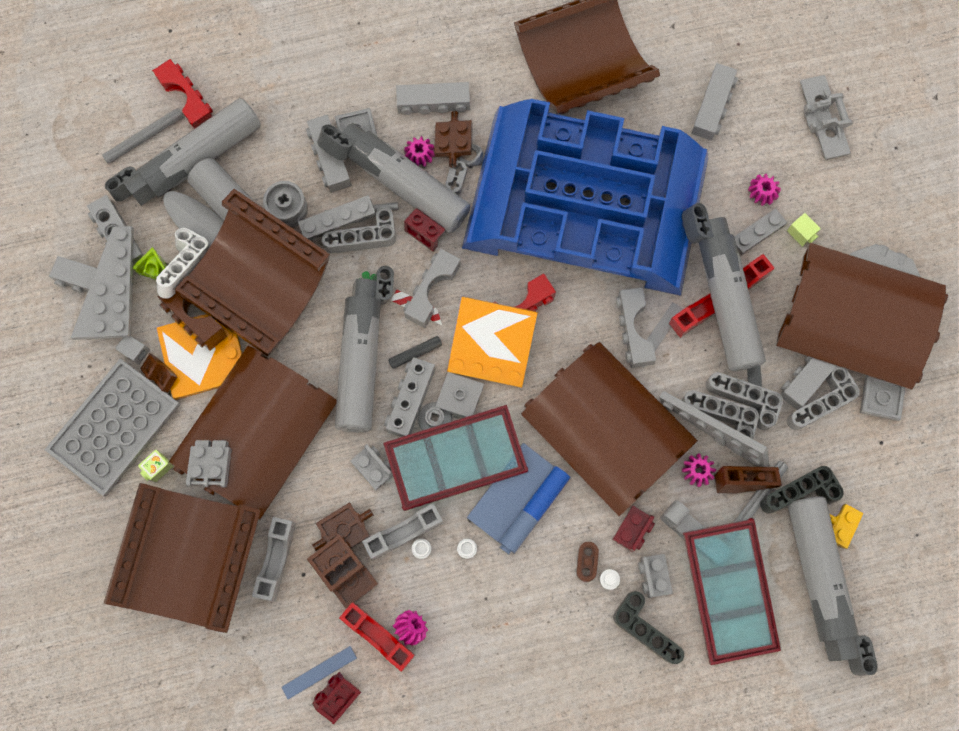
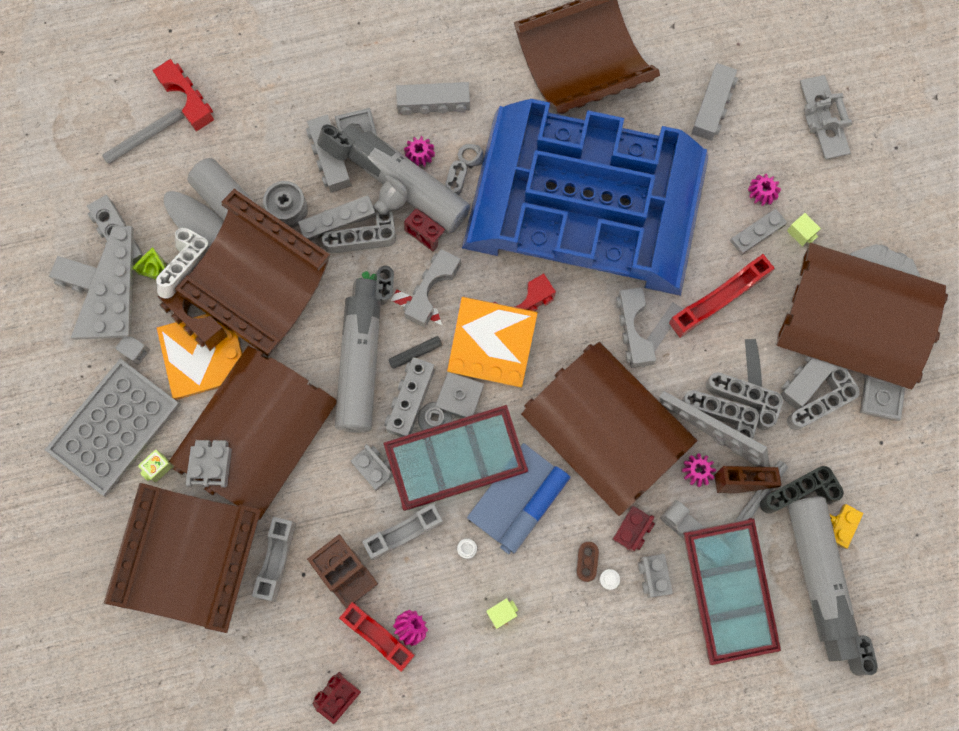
light grey piece [105,98,261,206] -> none
reddish brown slope [140,353,178,393] -> none
sand blue sticker [281,646,357,699] -> none
reddish brown plate [312,502,374,551] -> none
white plate [412,539,431,559] -> none
reddish brown plate [434,111,473,168] -> none
pearl dark grey beam [613,591,684,664] -> none
light grey piece [682,203,766,371] -> none
none -> light grey hair [374,175,408,214]
none -> yellowish green brick [486,598,518,629]

